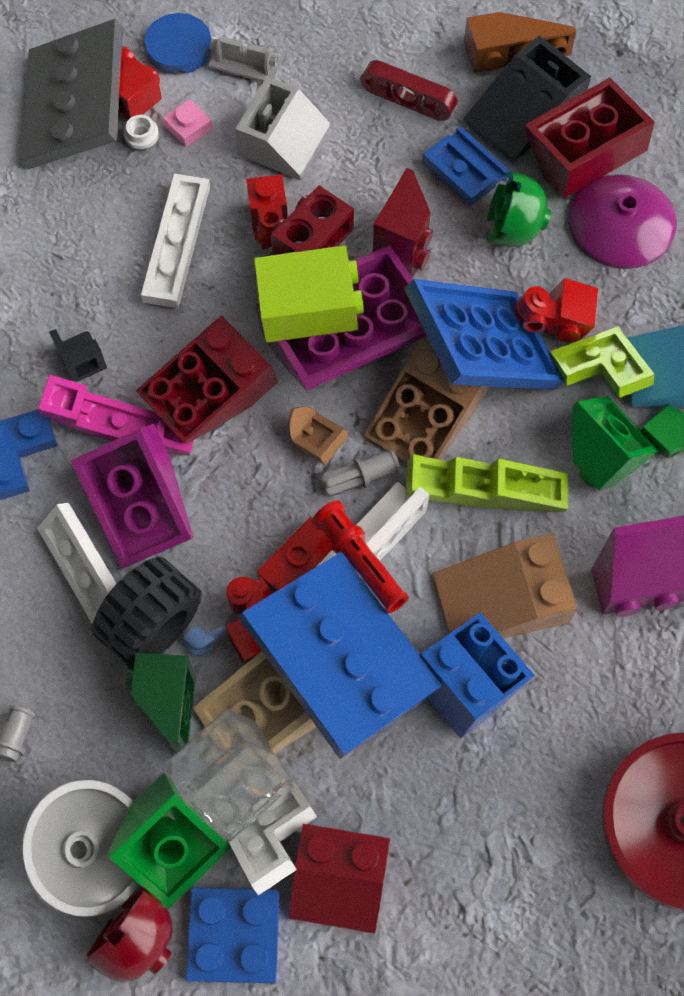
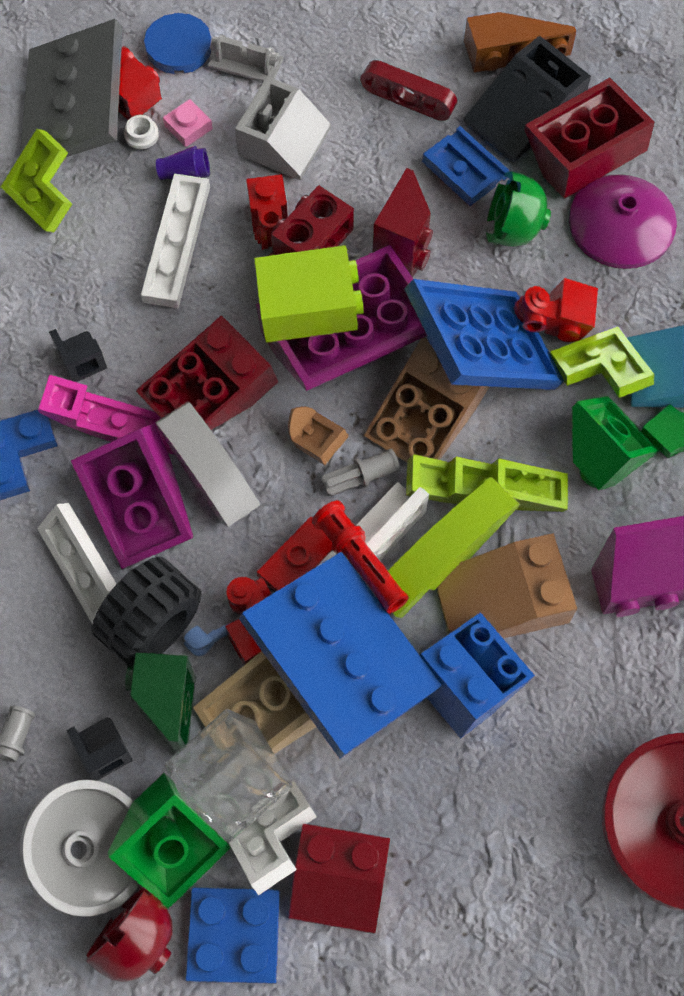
none -> lime plate [1,129,72,233]
none -> black panel [66,717,133,781]
none -> light grey slope [155,402,261,527]
none -> dark purple cone [156,146,210,180]
none -> lime slope [388,477,521,618]

